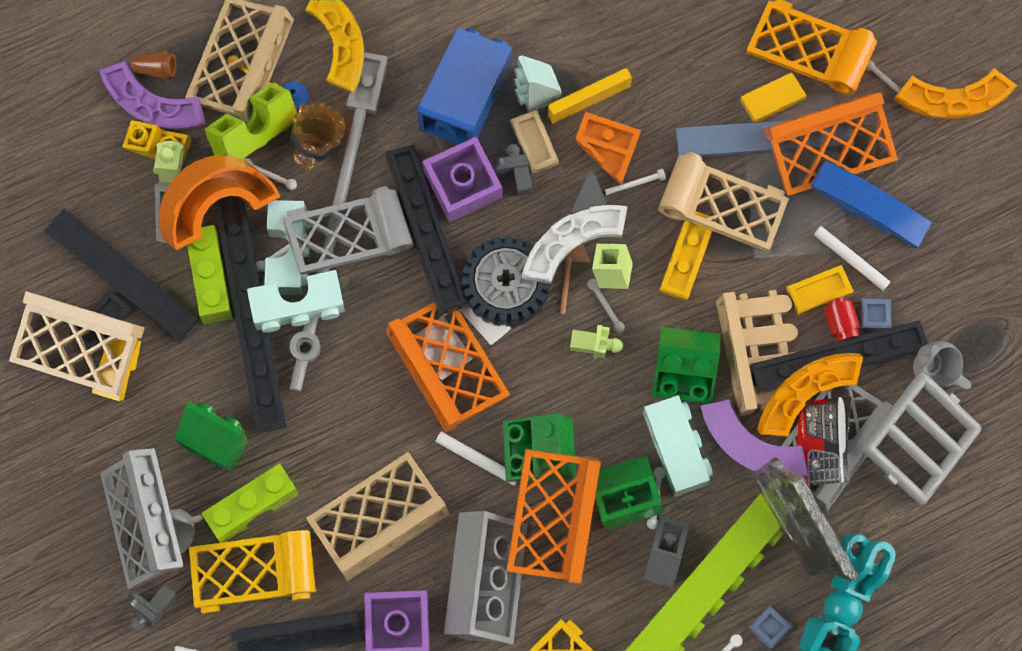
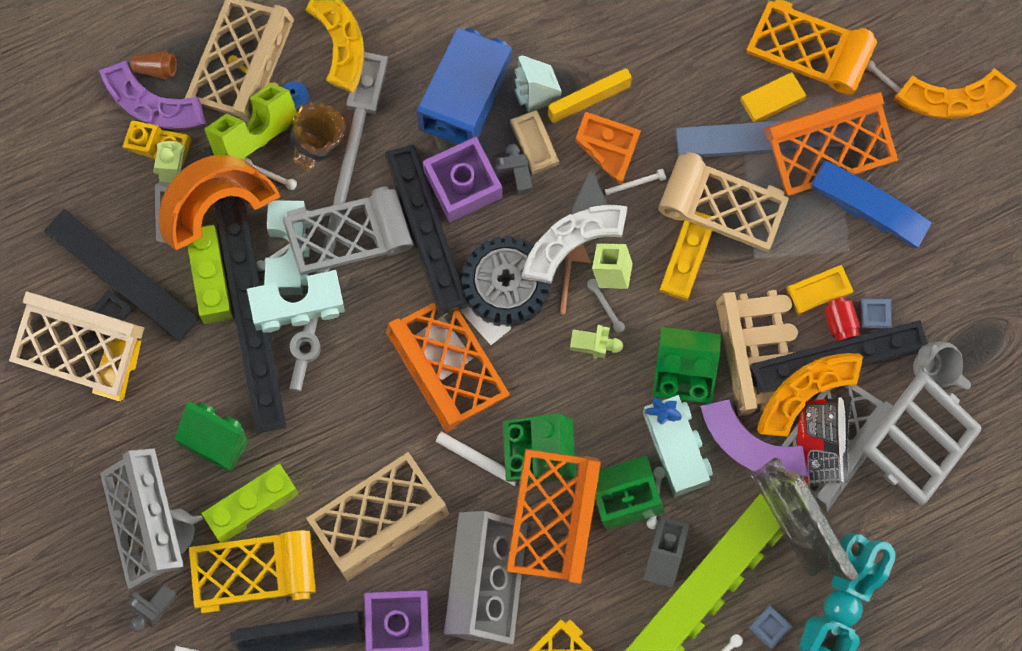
white bar [814,226,890,291] -> none
none -> blue plant [645,397,682,425]

